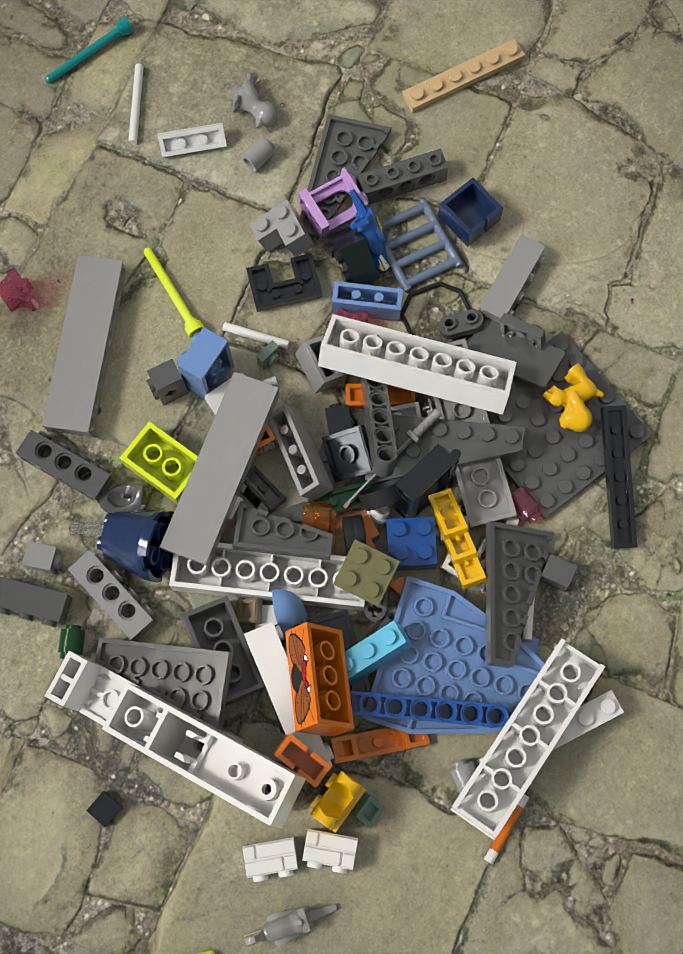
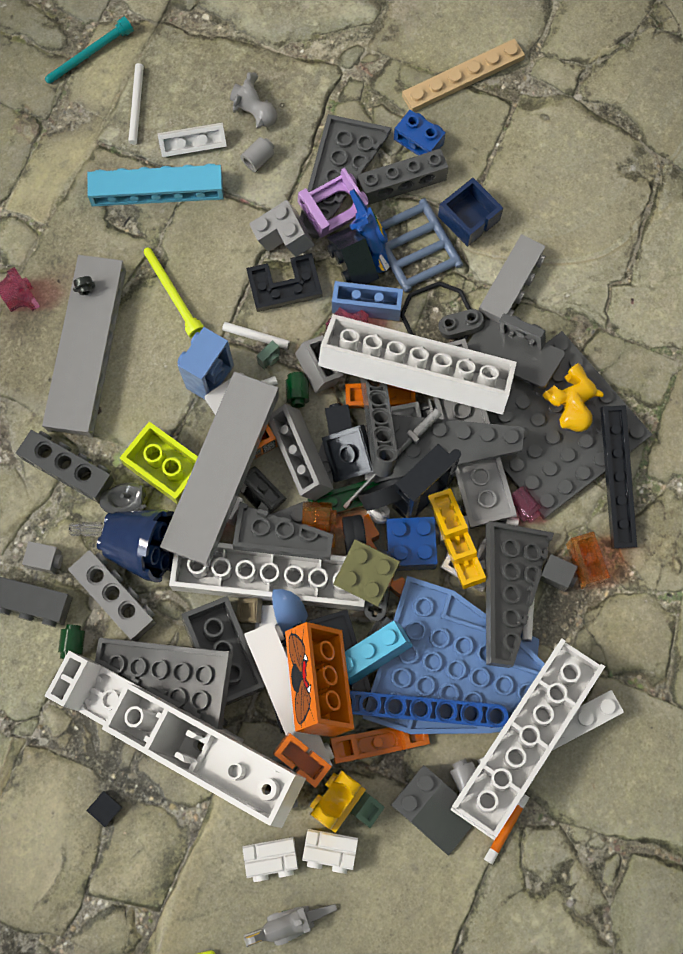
dark grey brick [146,359,188,406] -> none
none -> pearl dark grey plate [73,276,96,295]
none -> medium azure brick [87,164,224,206]
none -> dark green brick [285,372,309,408]
none -> dark grey slope [391,765,473,856]
none -> blue brick [394,110,446,155]
none -> clear orange brick [566,531,610,589]

